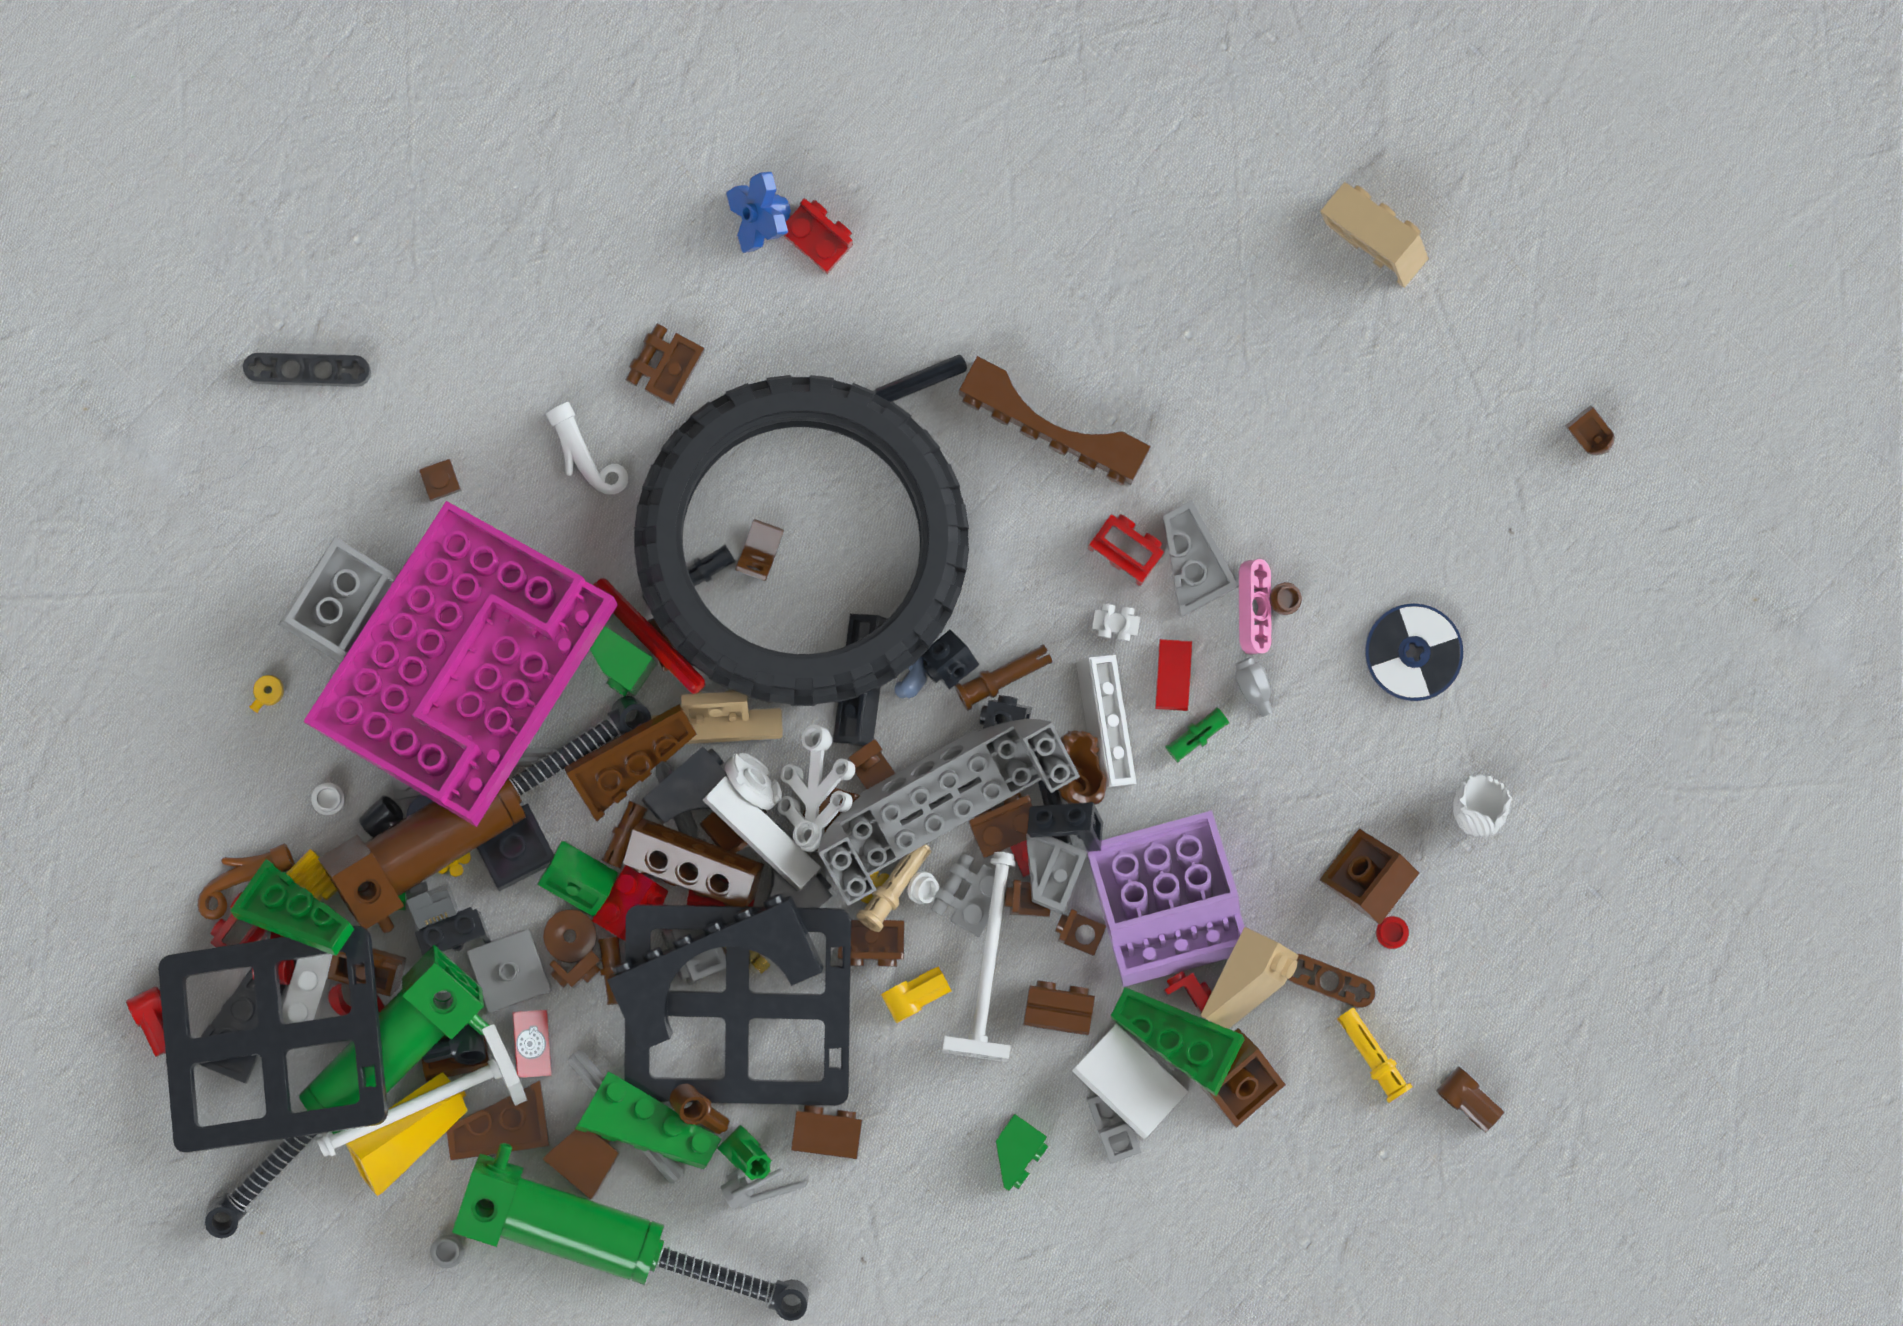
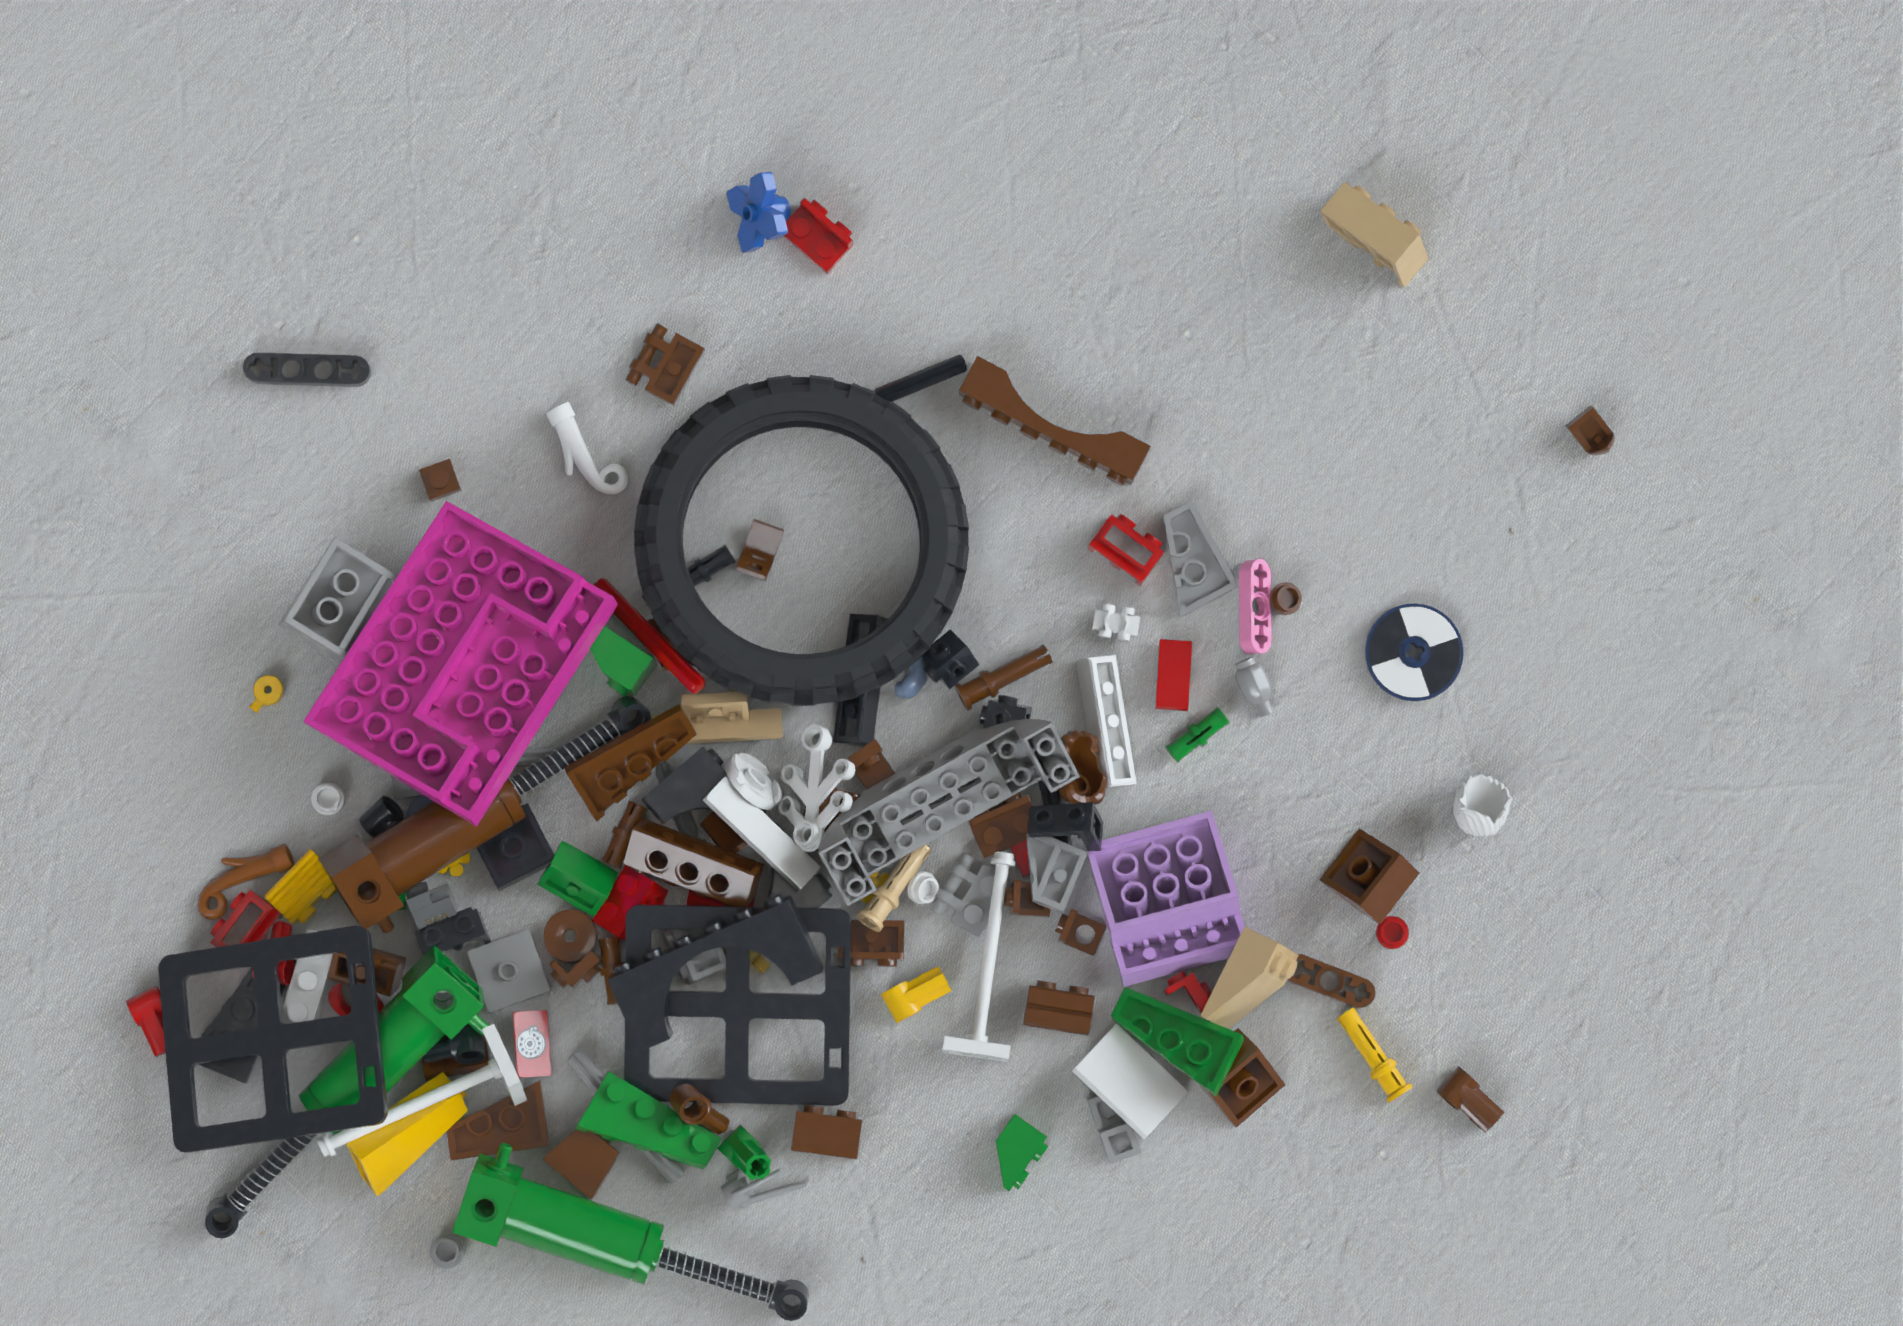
green wing [230,859,354,956] -> none

